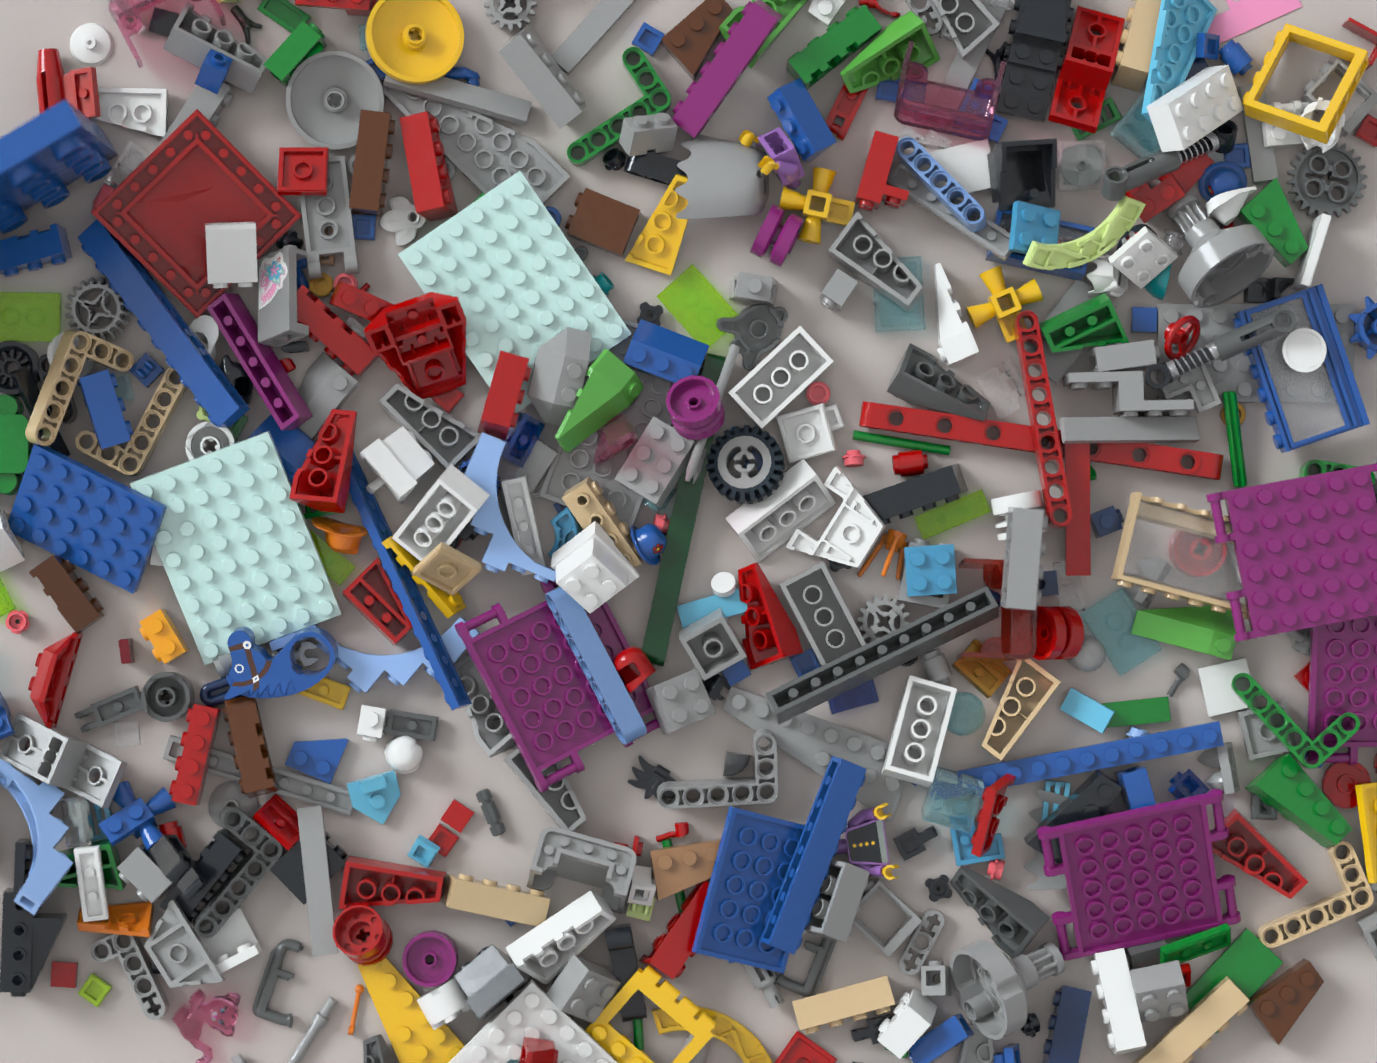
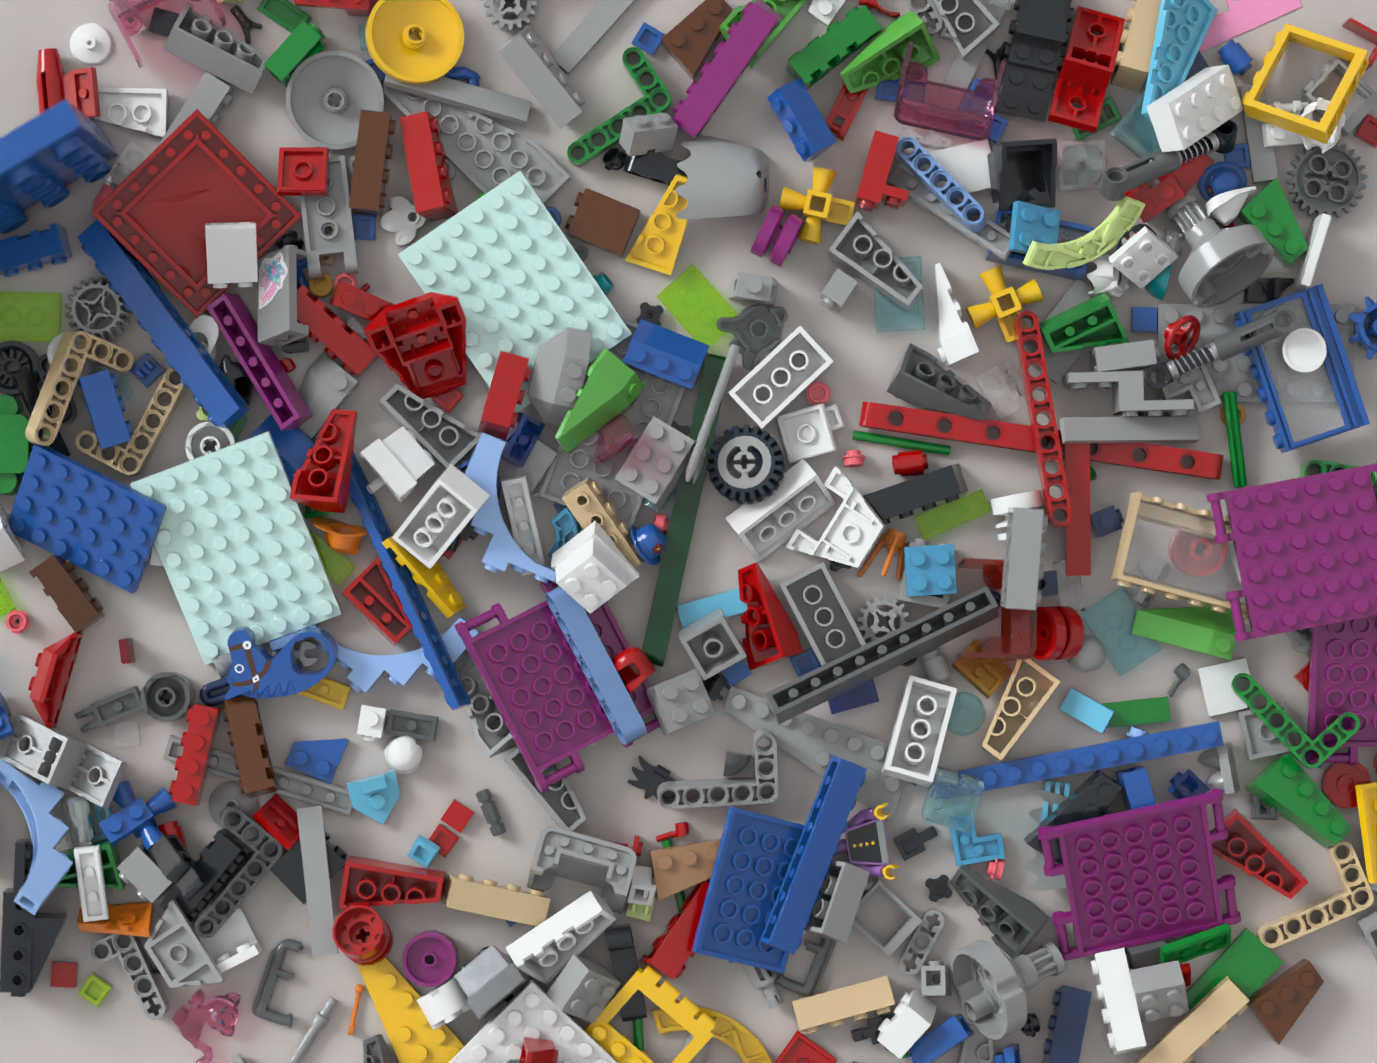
light orange brick [139,609,190,664] -> none
blue brick [195,49,233,94] -> none
tan tile [413,542,482,596] -> none
magenta wheel [666,376,725,440] -> none
white tile [711,572,736,597] -> none
medium lavender torso [738,127,805,189] -> none
red wing [971,773,1016,857] -> none
blue tile [1196,33,1220,60] -> none

